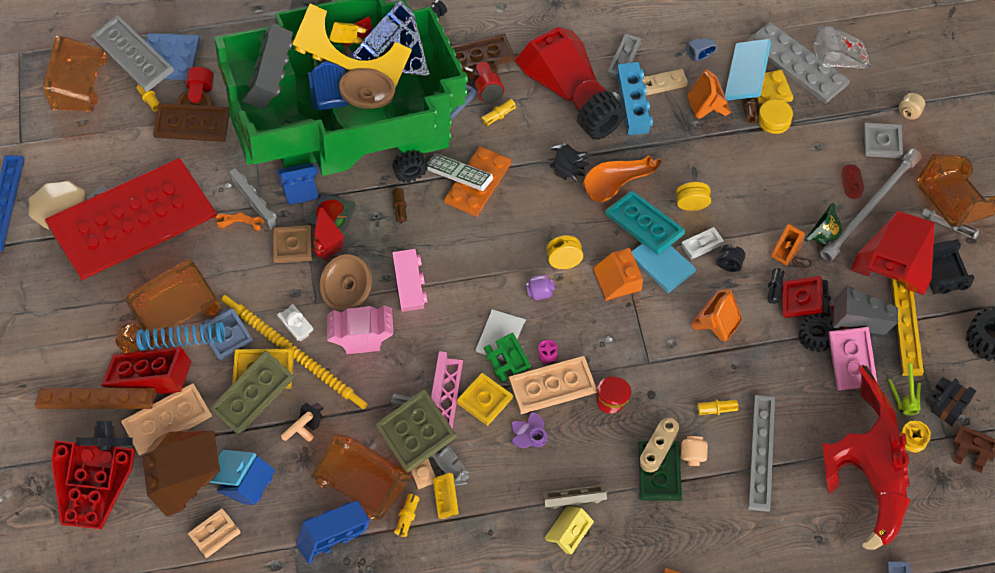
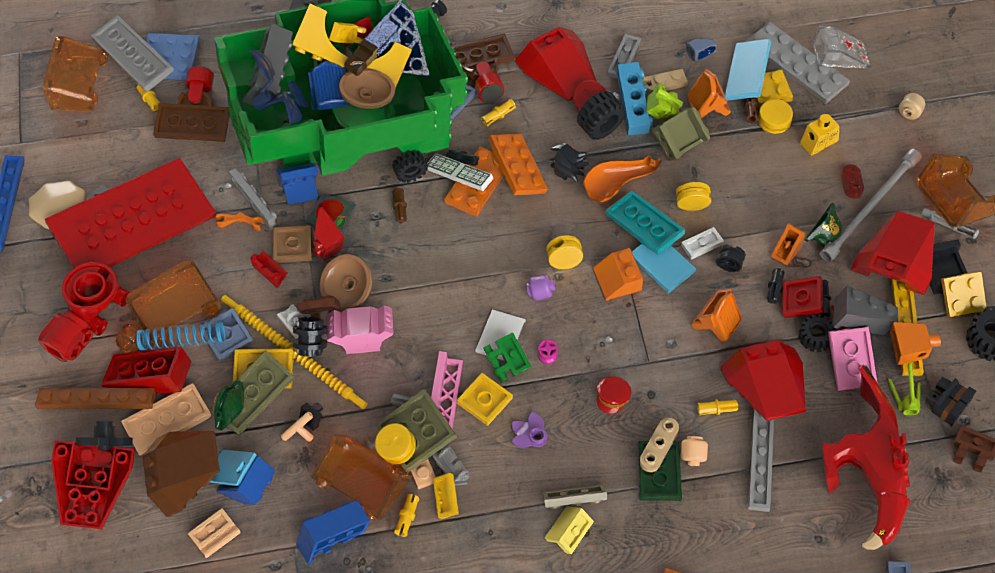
bright pink wedge [392,249,427,312] -> none
light nougat plate [509,356,597,414] -> none
light grey plate [864,123,903,158] -> none
yellow wheel [899,420,931,452] -> none
none -> red piece [38,262,131,362]
none -> dark green hat [213,380,244,431]
none -> dark blue plant [249,50,308,124]
none -> red hinge [250,250,288,288]
none -> black piece [292,316,327,357]
none -> copper plate [297,295,341,317]
none -> dark brown leg [344,39,378,76]
none -> yellow head [375,423,416,464]
none -> black axle [446,150,479,166]
none -> orange plate [488,134,548,195]
none -> lime hips [646,83,683,122]
none -> olive panel [652,107,710,161]
none -> red wedge [721,340,806,421]
none -> yellow torso [800,114,839,156]
none -> orange torso [890,322,941,365]
none -> yellow plate [941,271,987,317]

